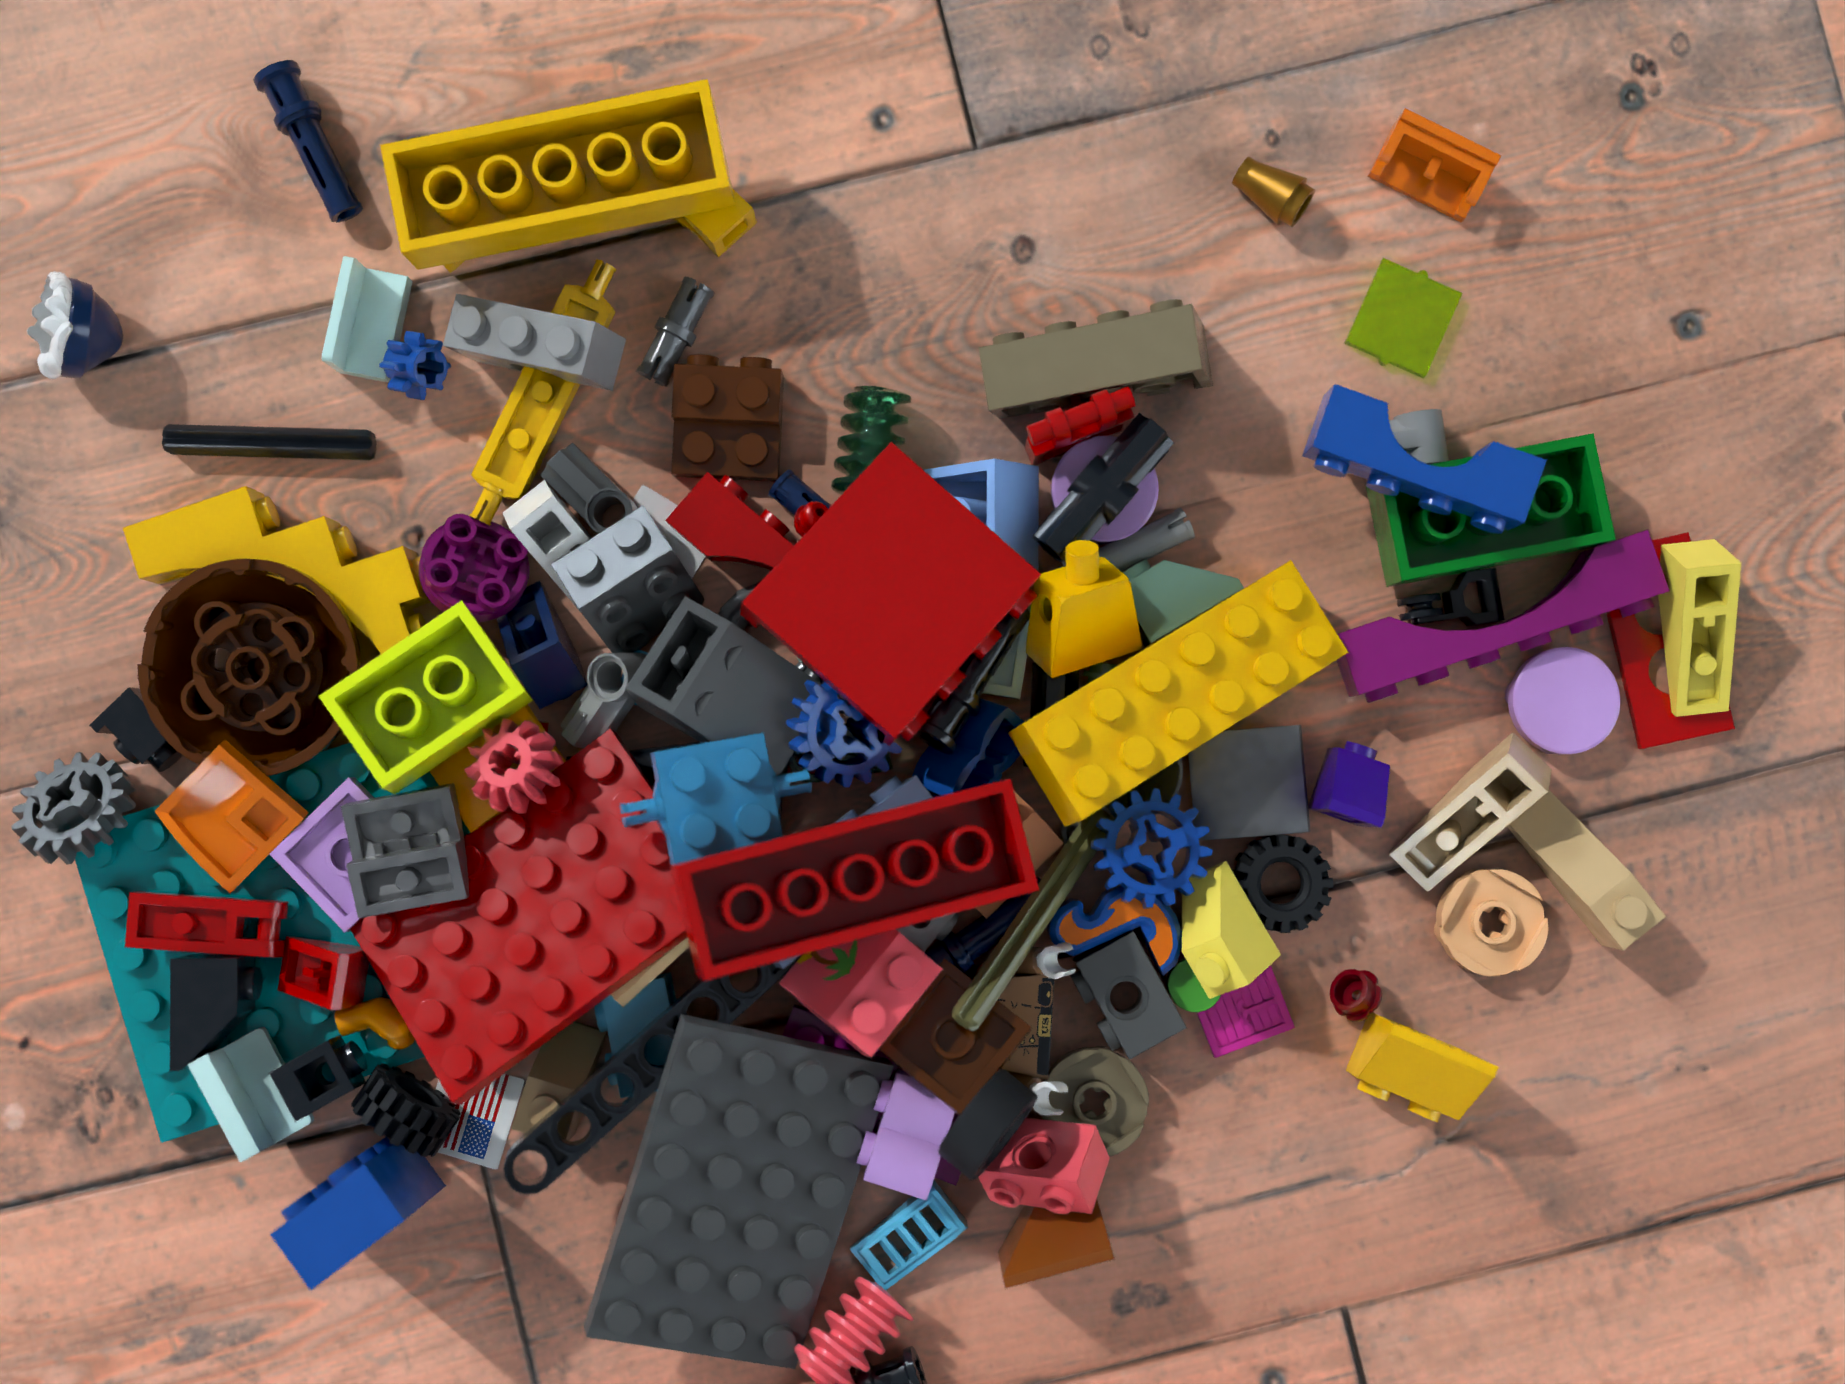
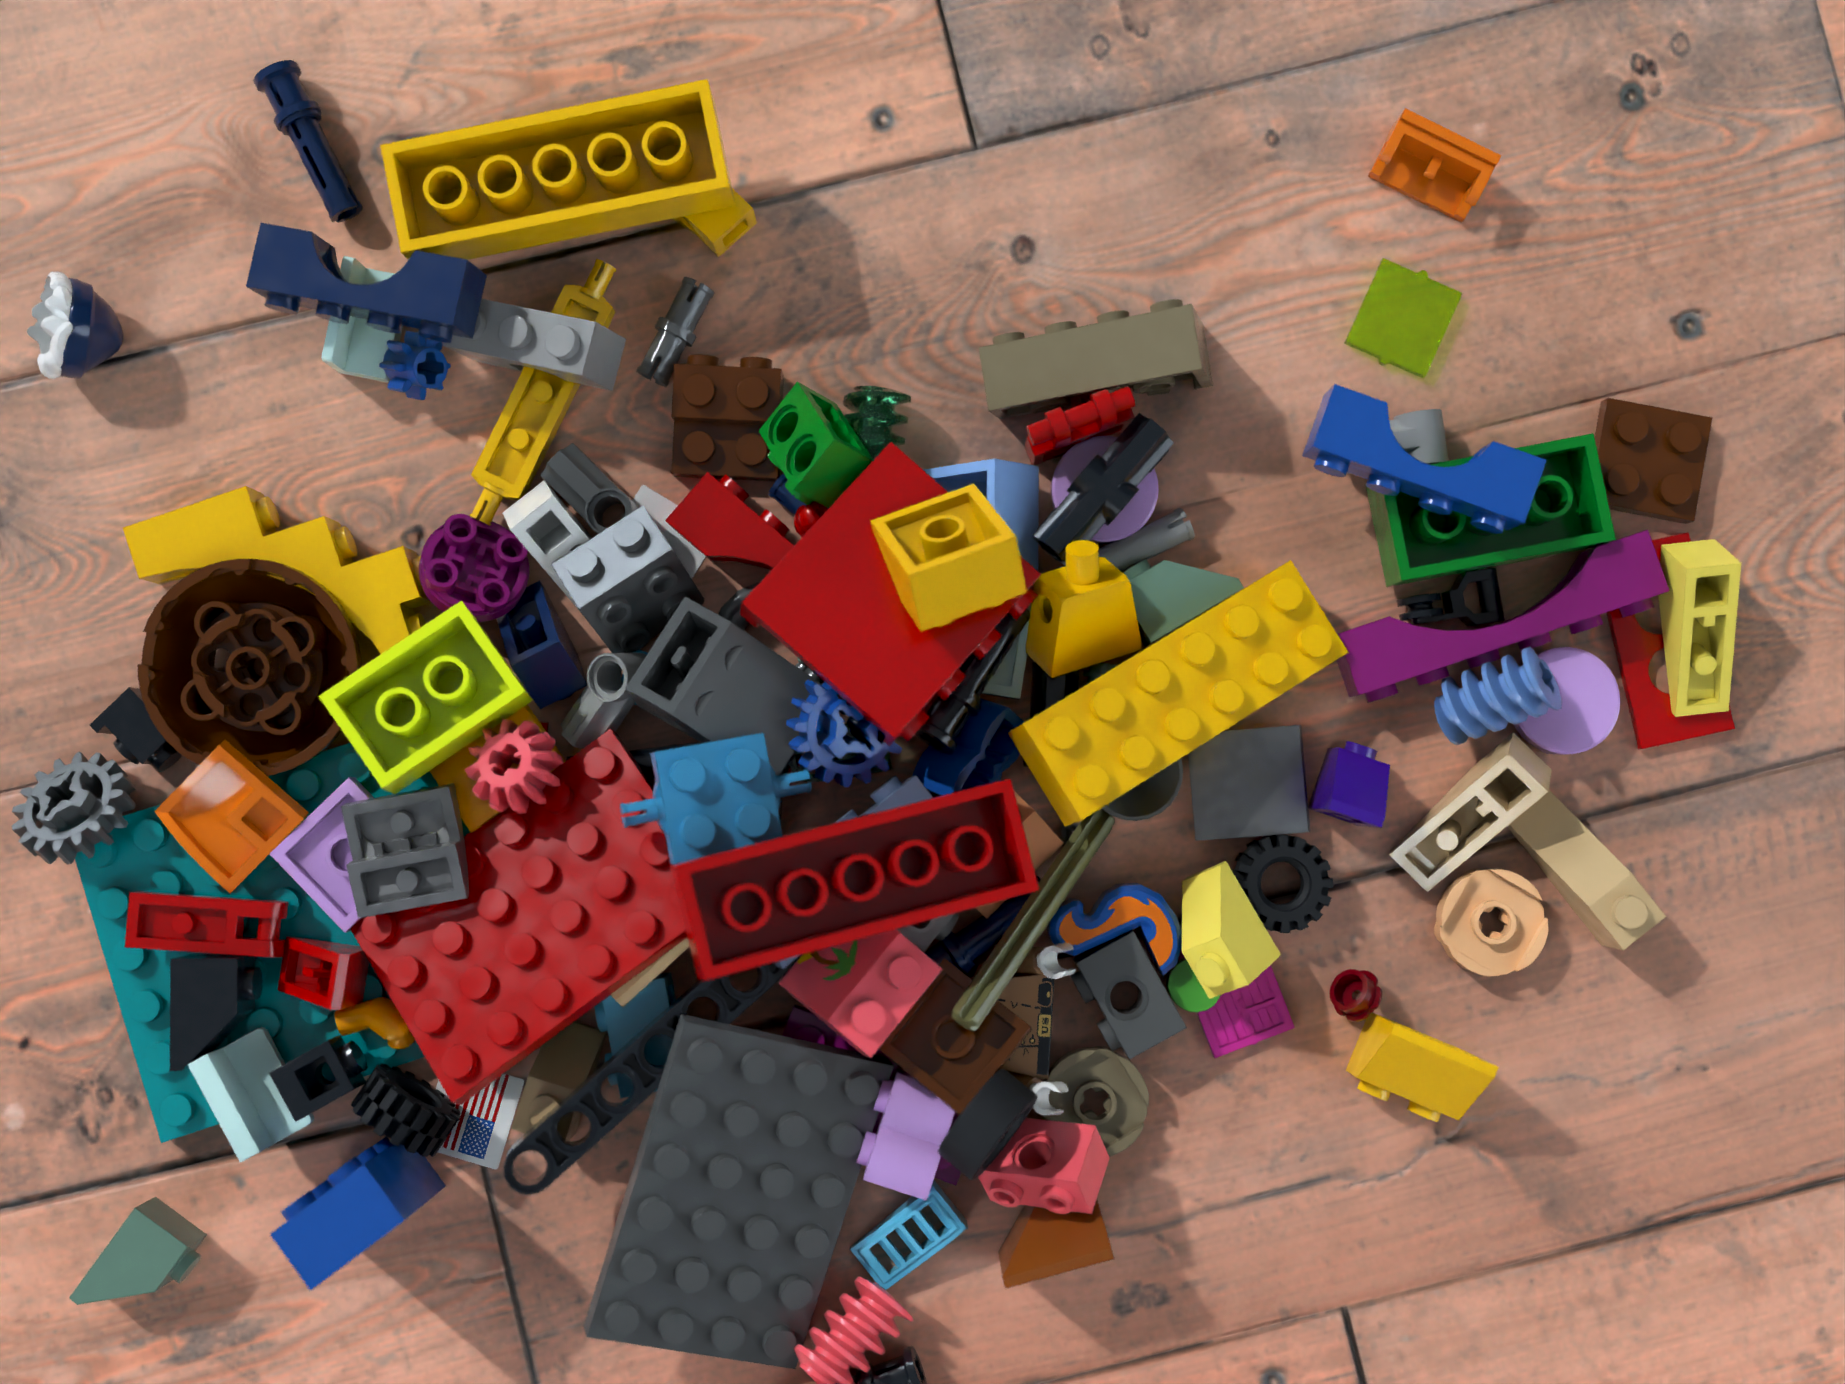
black axle [162,424,377,460] -> none
blue gear [1091,788,1212,909] -> none
pearl gold cone [1232,157,1315,227] -> none
none -> sand green slope [69,1197,207,1305]
none -> dark blue arch [246,223,487,343]
none -> green brick [759,381,873,508]
none -> yellow slope [871,484,1027,632]
none -> medium blue piece [1434,647,1562,745]
none -> reddish brown plate [1595,398,1712,524]

